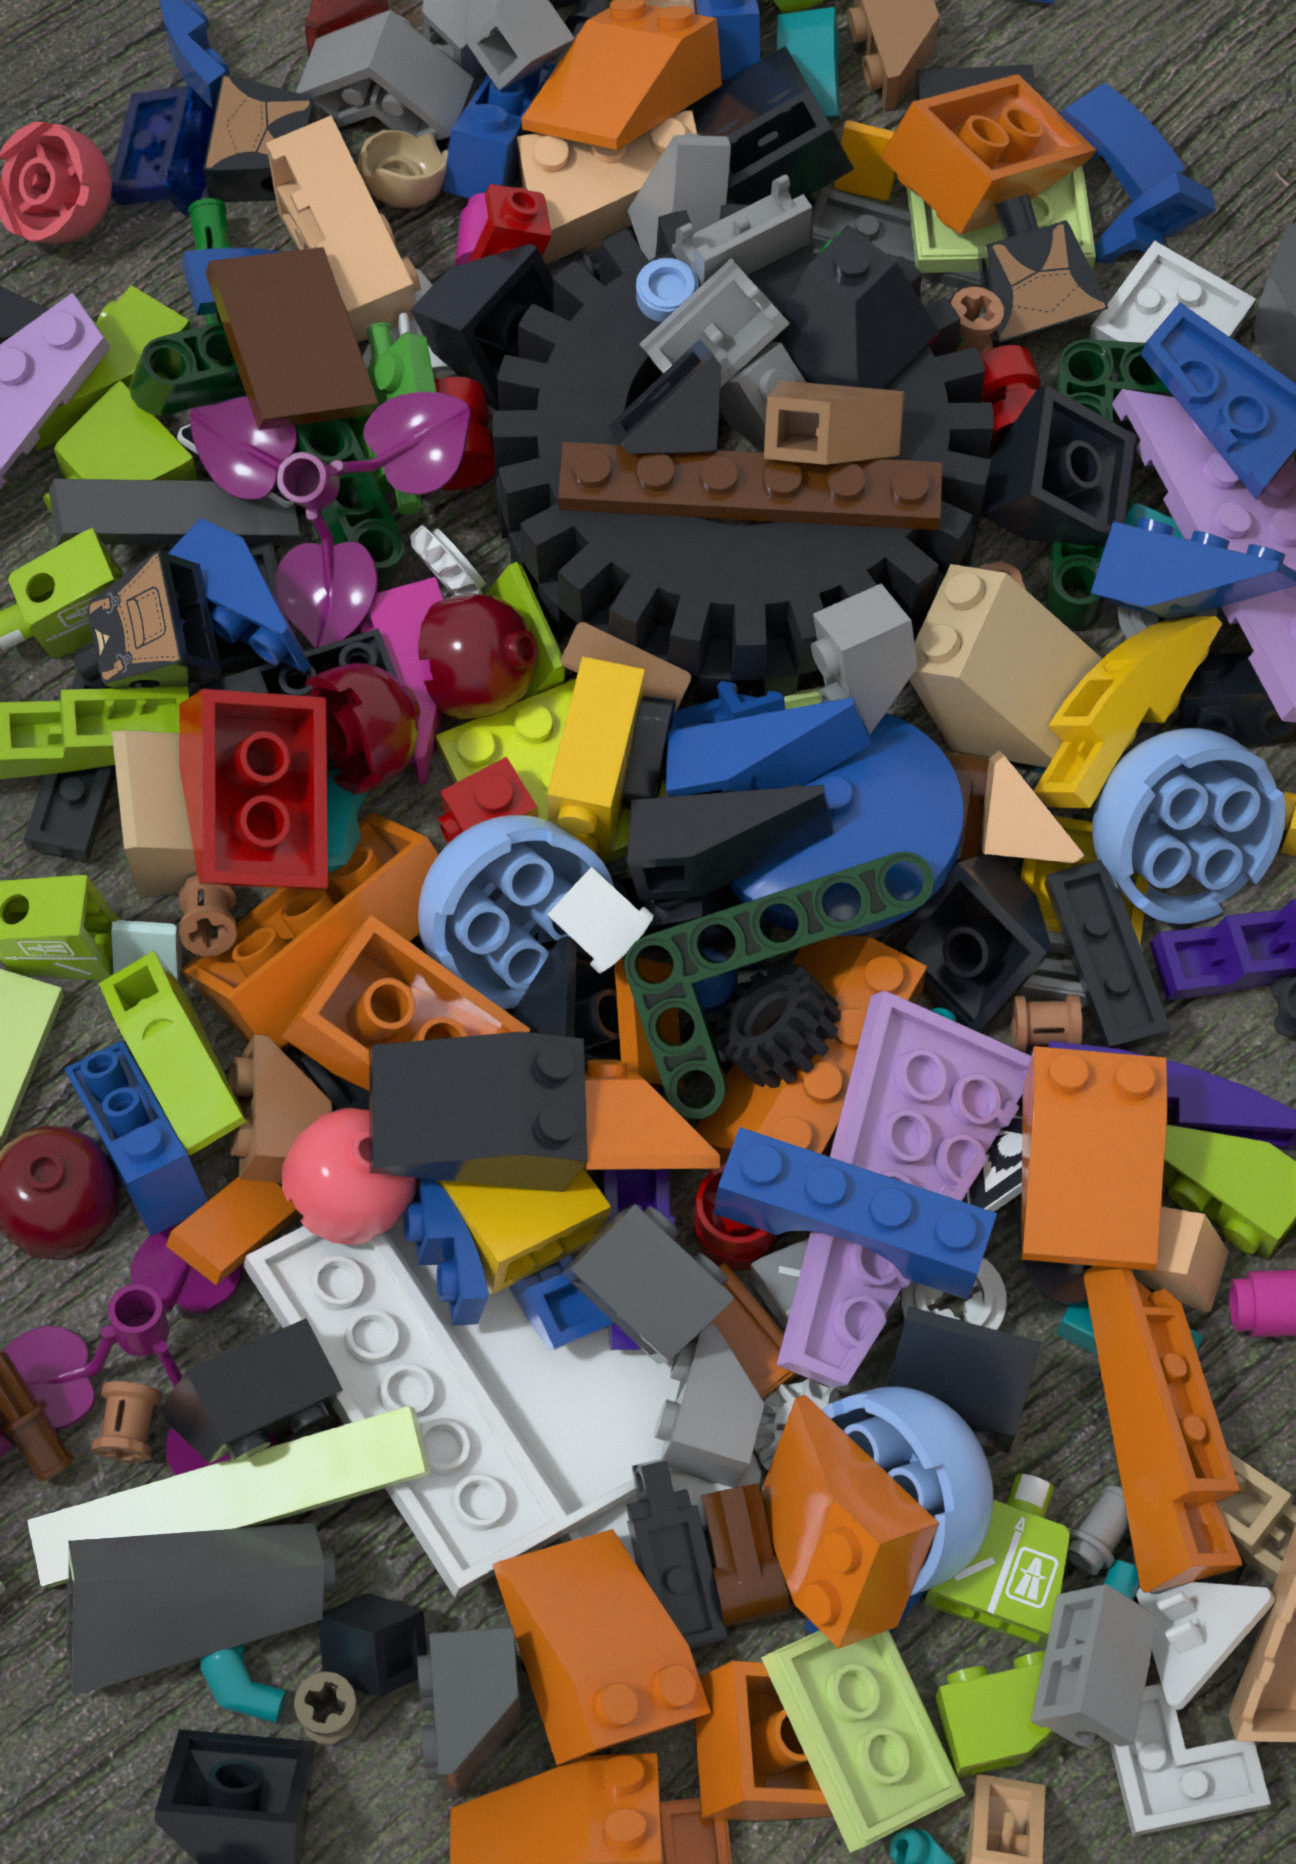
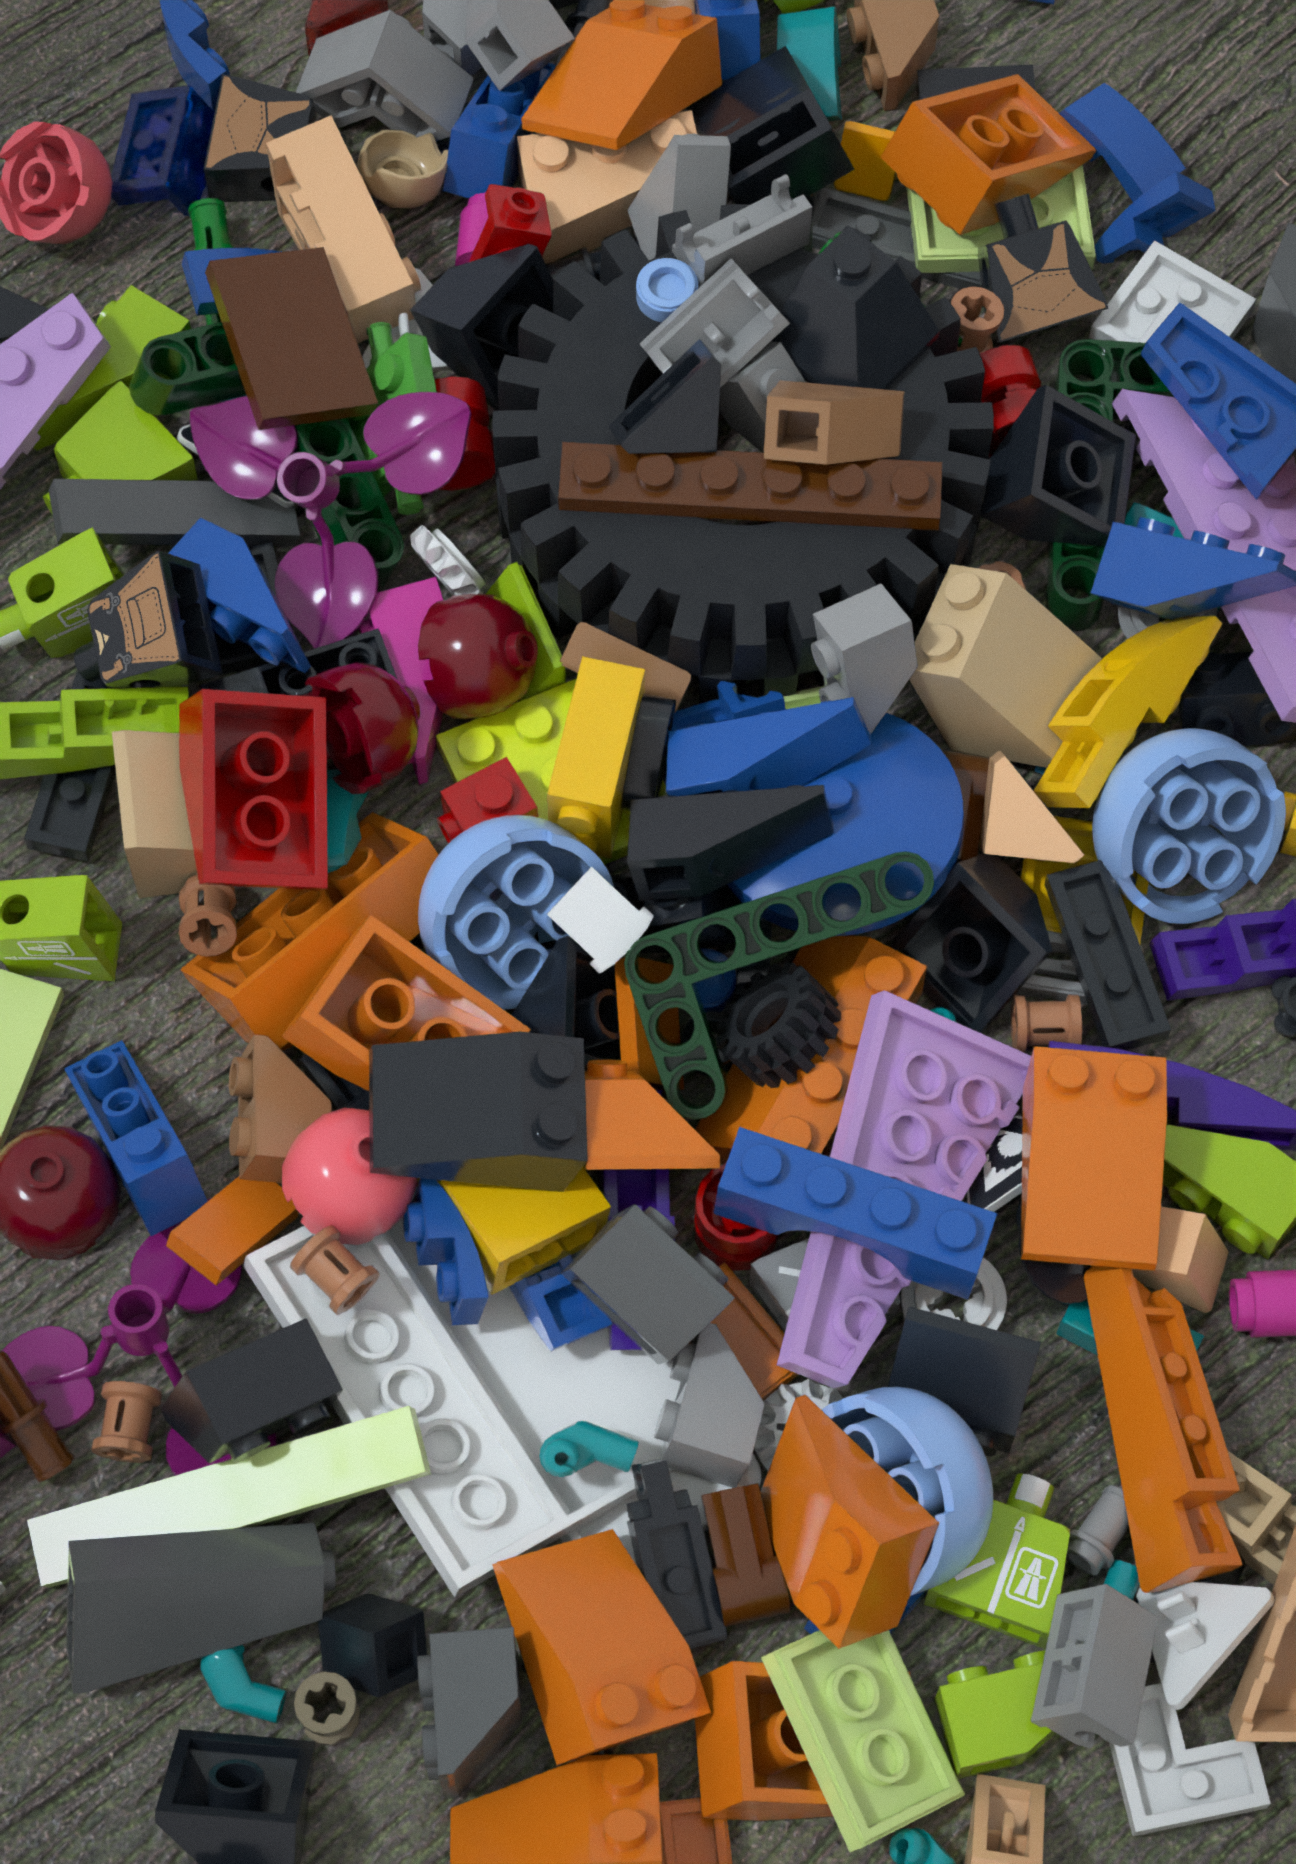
lime slope [99,950,247,1156] -> none
light aqua slope [111,920,183,982] -> none
none -> nougat bush [290,1225,380,1315]
none -> teal arm [539,1421,639,1477]

